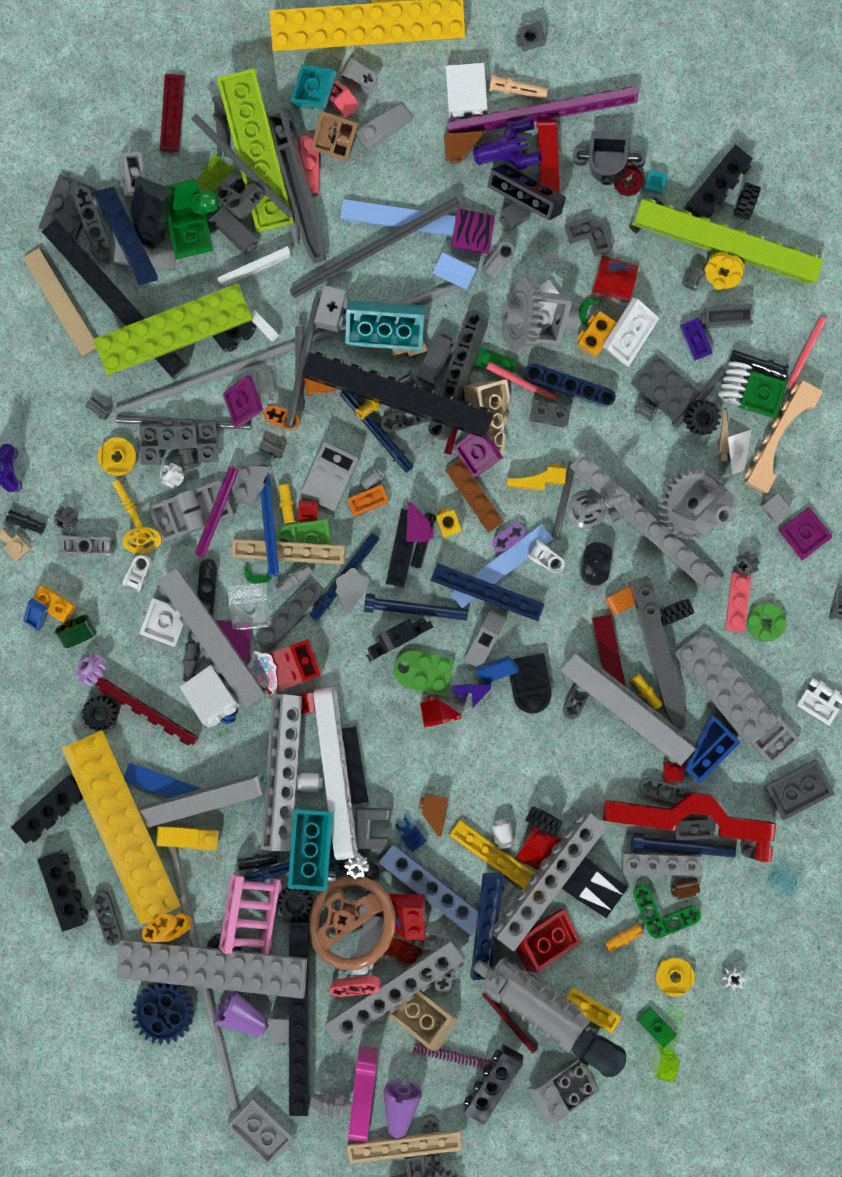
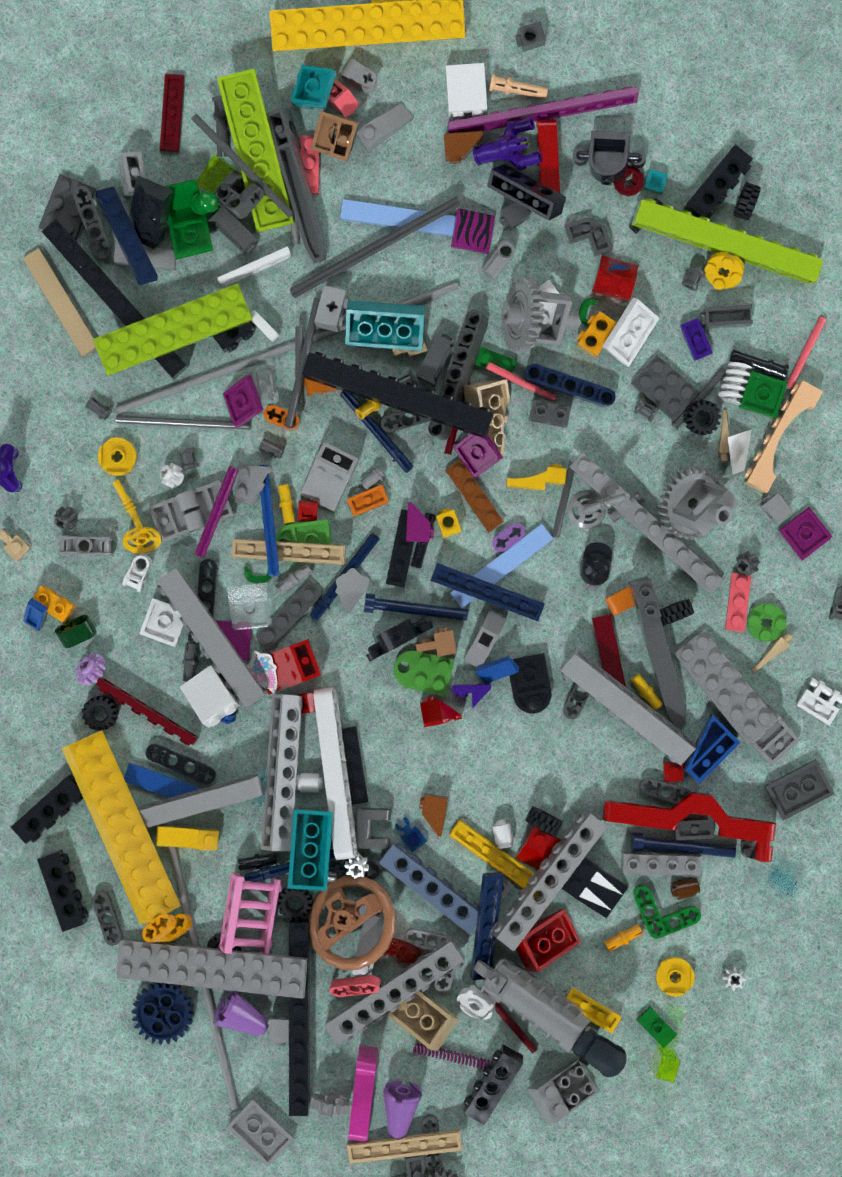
black pin [5,510,46,535] -> none
dark grey bracket [139,418,219,465] -> none
red slope [389,894,428,940] -> none
light blue brick [433,252,478,290] -> none
white piece [527,540,565,573] -> none
none -> black beam [145,744,216,784]
none -> medium nougat brick [416,626,457,656]
none -> white plate [457,985,496,1020]
none -> tan piece [752,633,793,673]

